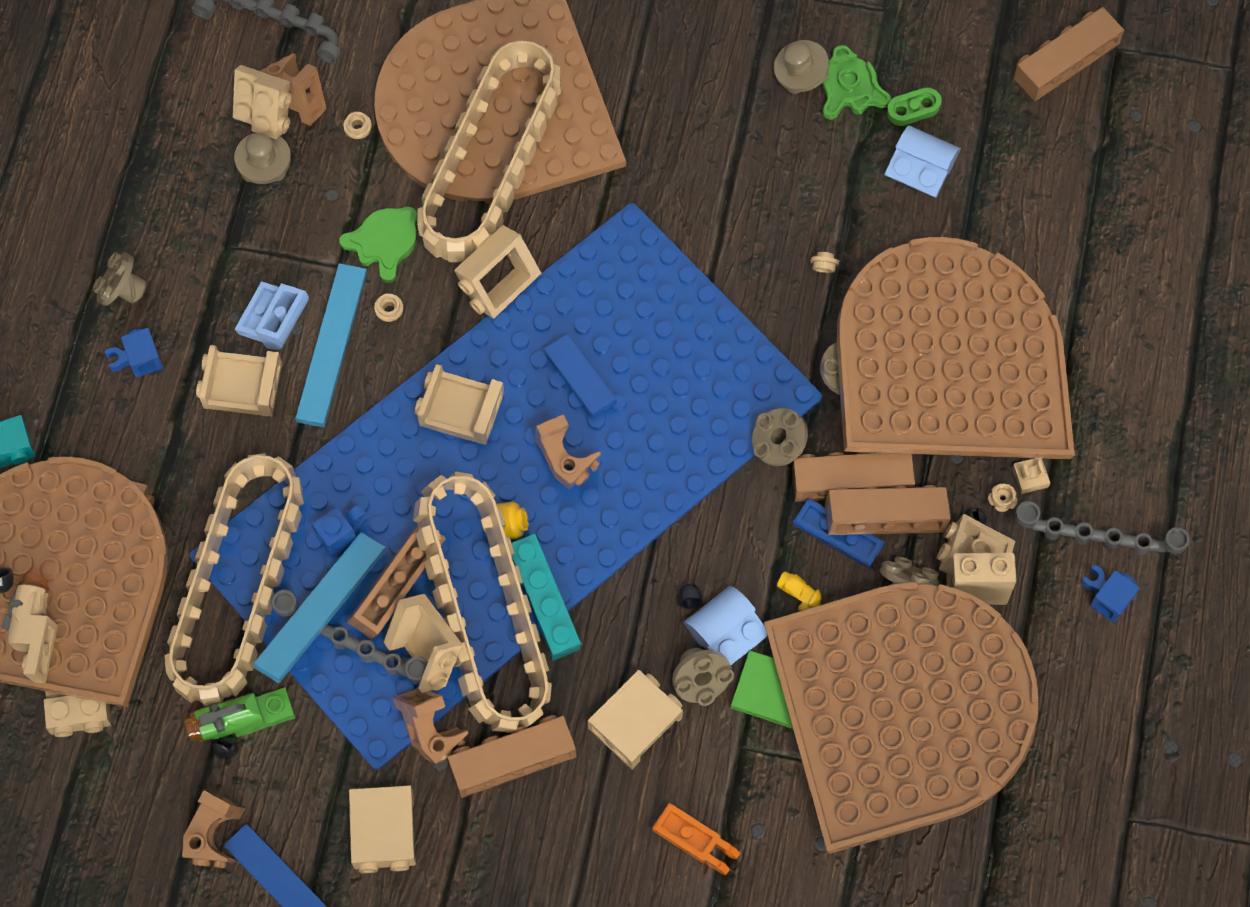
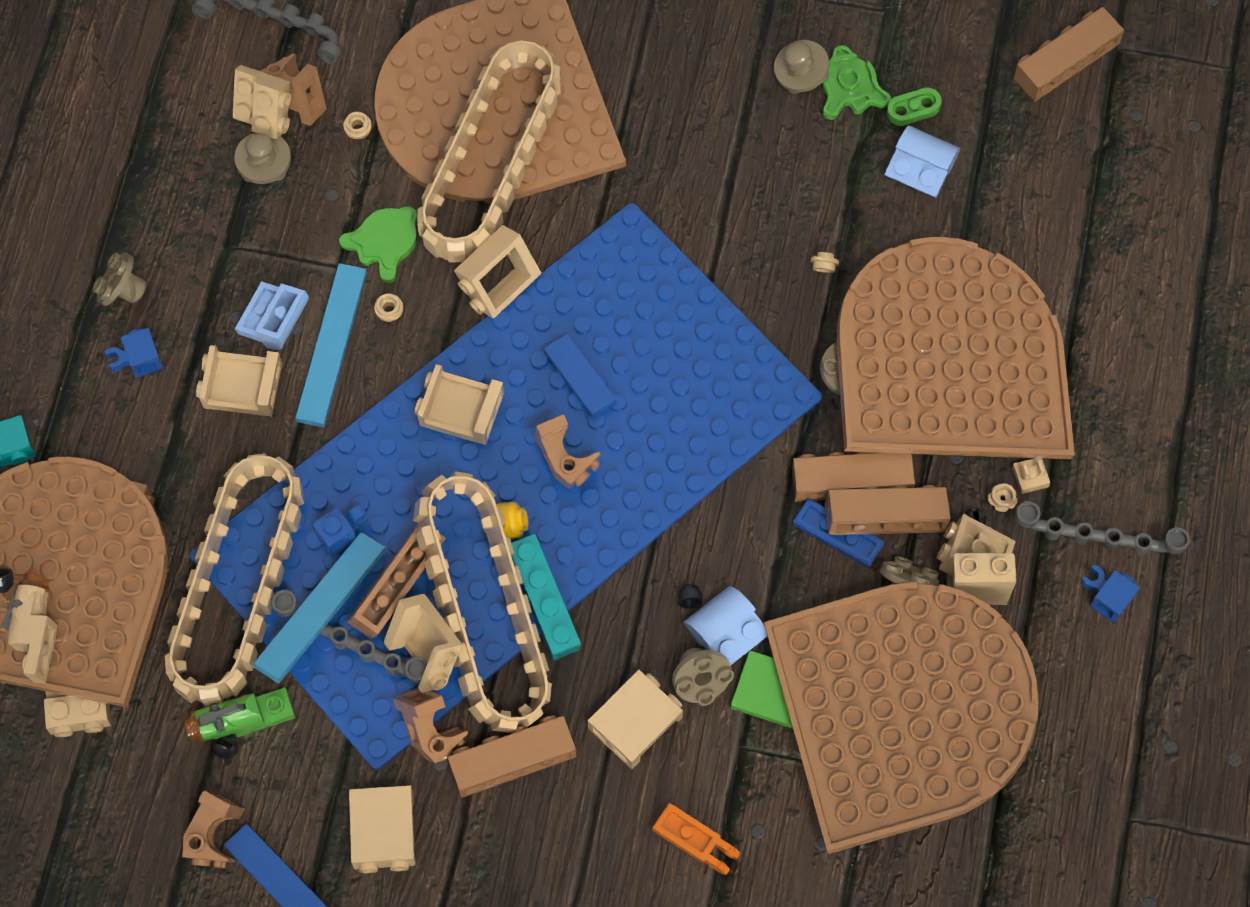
dark tan plate [752,408,808,466] -> none
yellow arm [777,571,821,611] -> none

